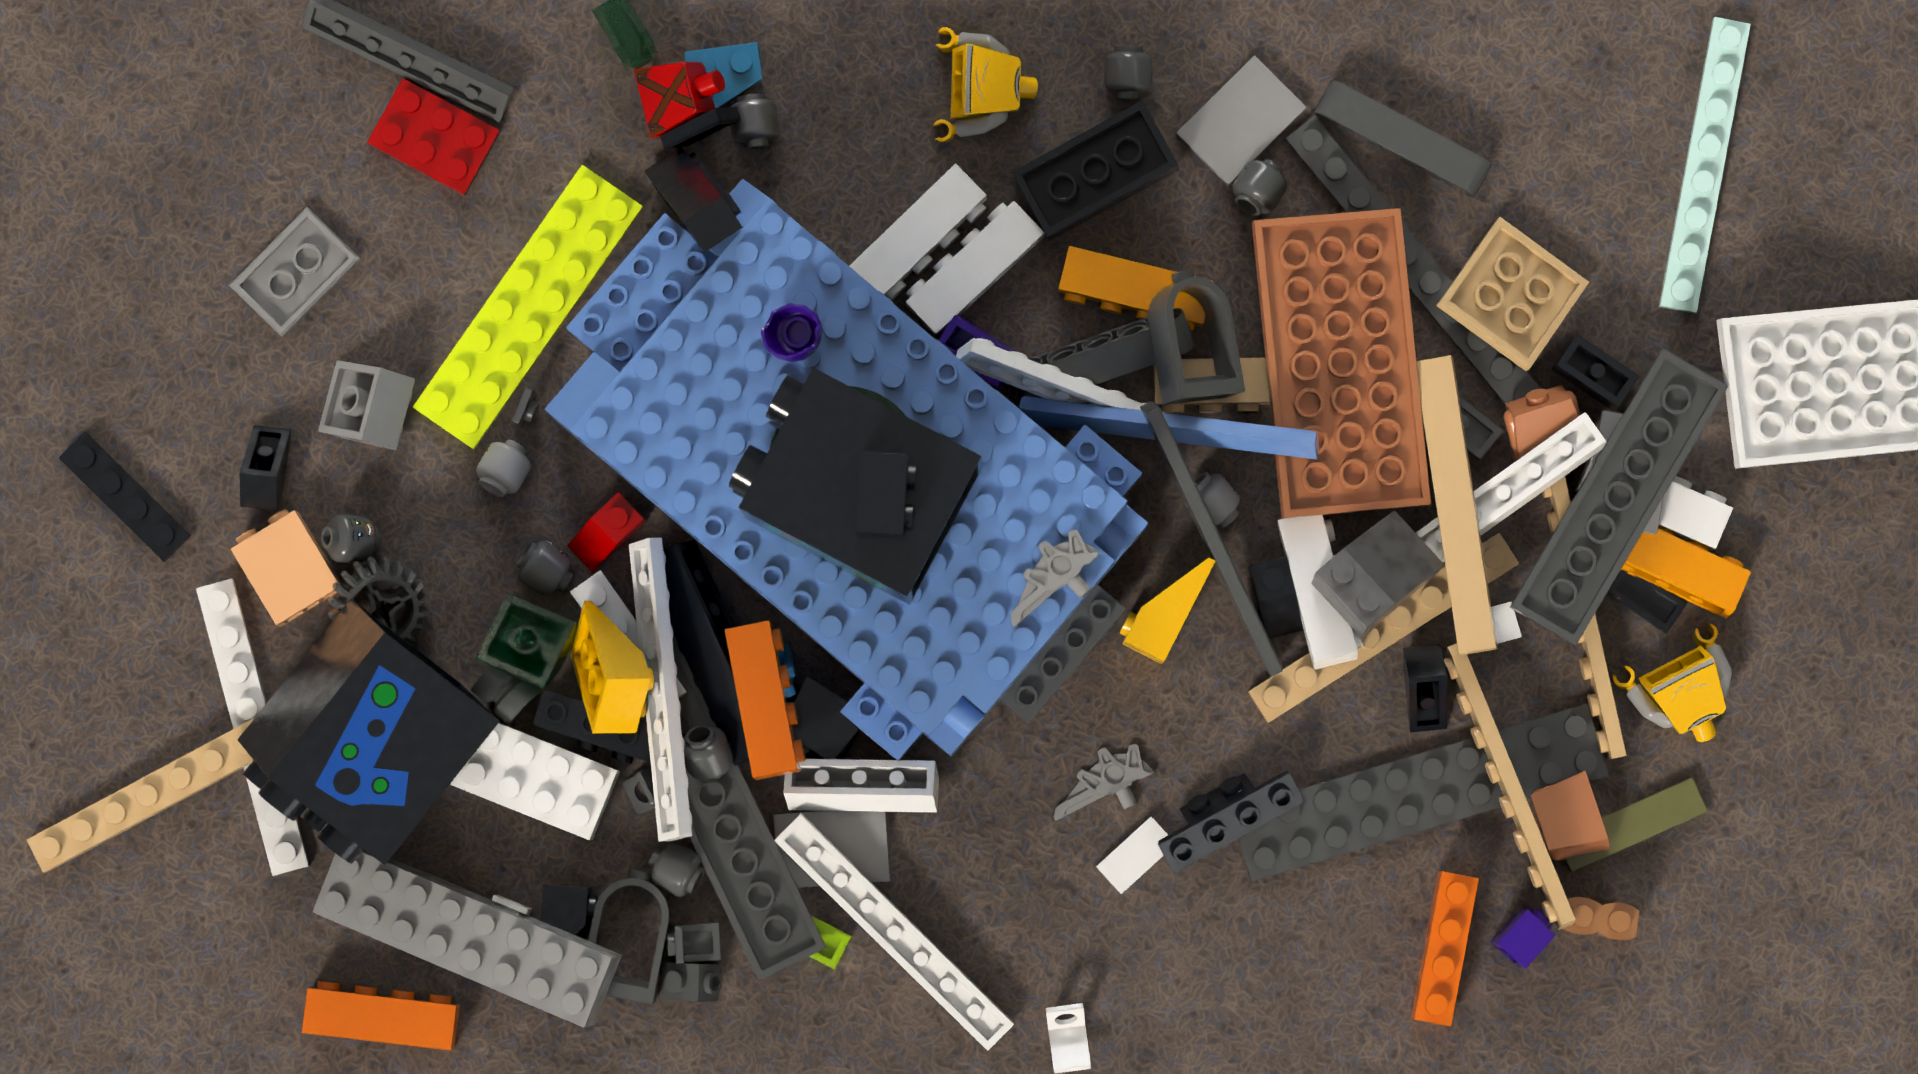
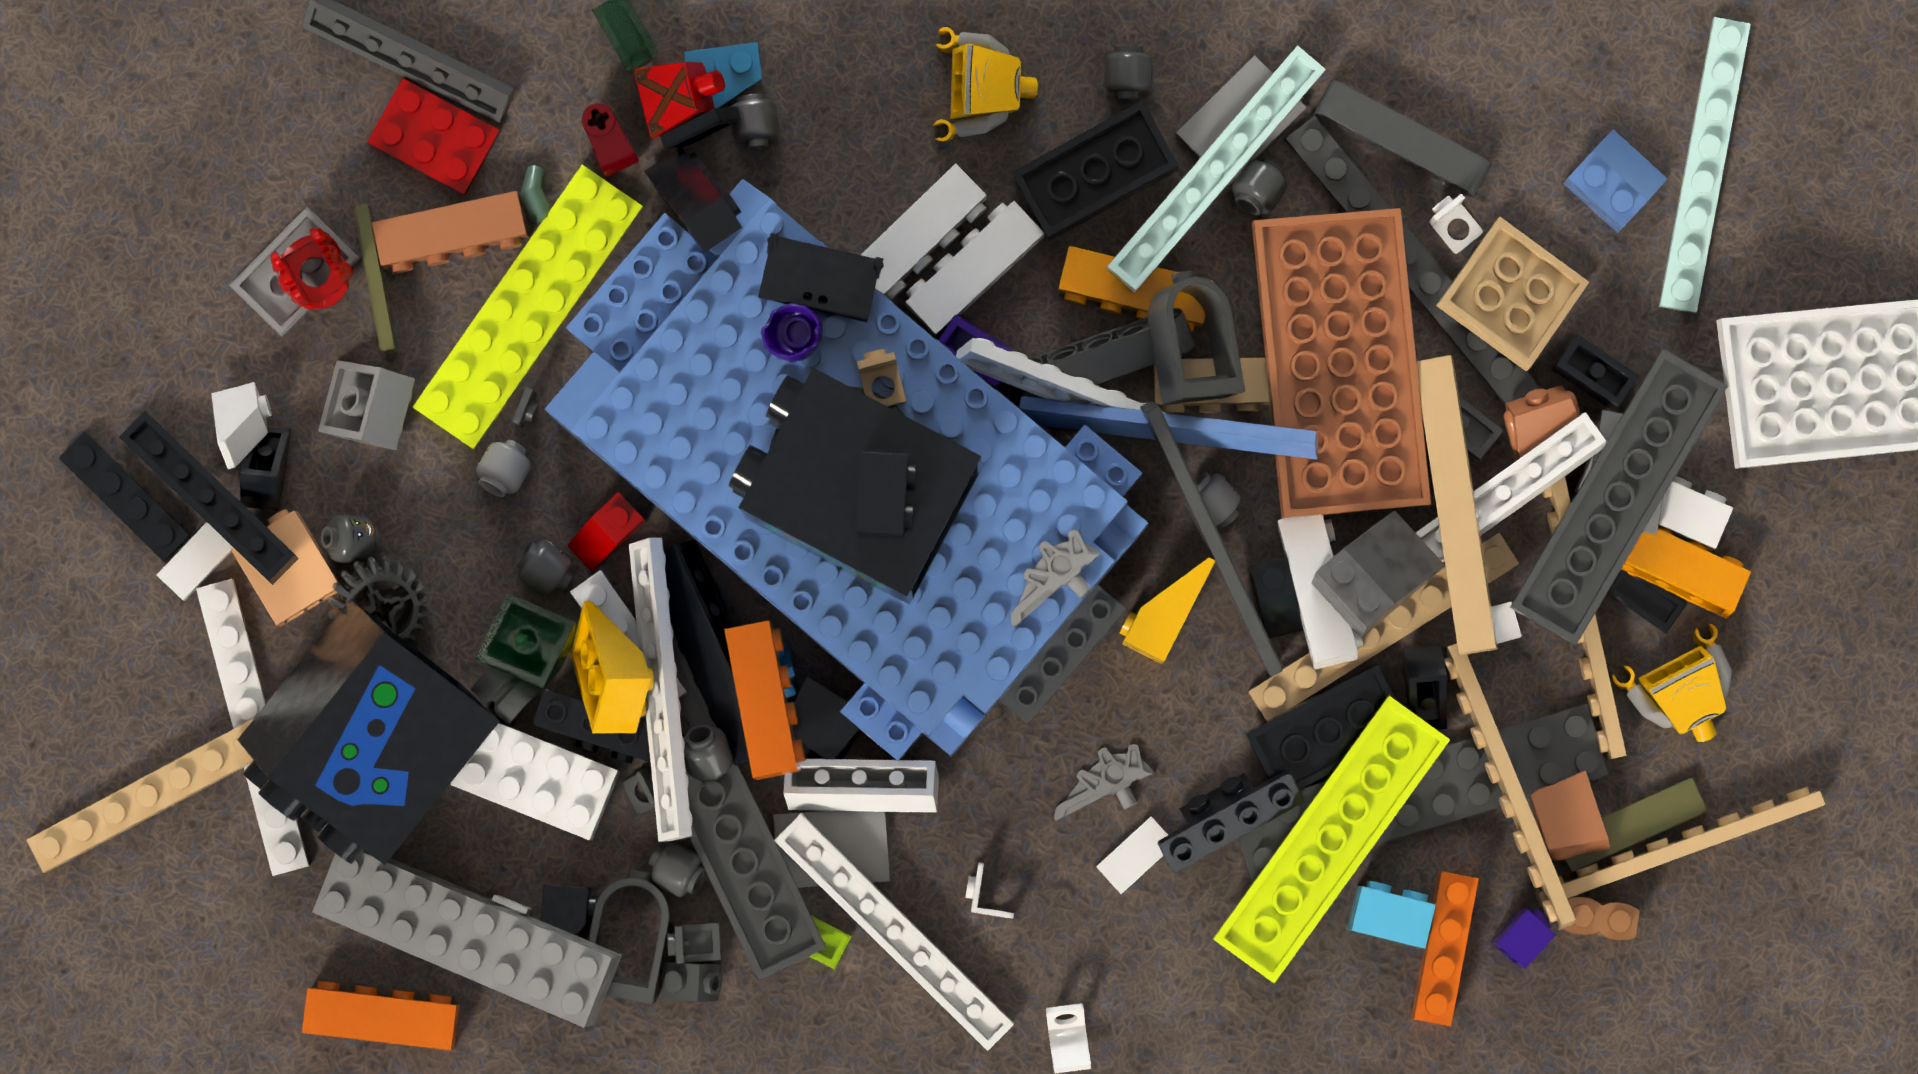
none -> black plate [119,411,299,585]
none -> white tile [157,522,232,601]
none -> white slope [211,382,272,469]
none -> red piece [270,228,353,310]
none -> olive tile [354,203,399,355]
none -> nougat brick [372,191,529,274]
none -> sand green arm [520,165,549,223]
none -> dark red piece [582,103,639,177]
none -> black door [758,233,884,323]
none -> tan bracket [857,349,906,407]
none -> white bracket [965,862,1014,919]
none -> light aqua plate [1106,45,1326,293]
none -> neon yellow plate [1213,696,1450,984]
none -> black plate [1244,663,1397,790]
none -> medium azure brick [1346,881,1436,949]
none -> white bracket [1429,194,1483,254]
none -> tan plate [1535,787,1825,907]
none -> medium blue slope [1563,129,1667,233]

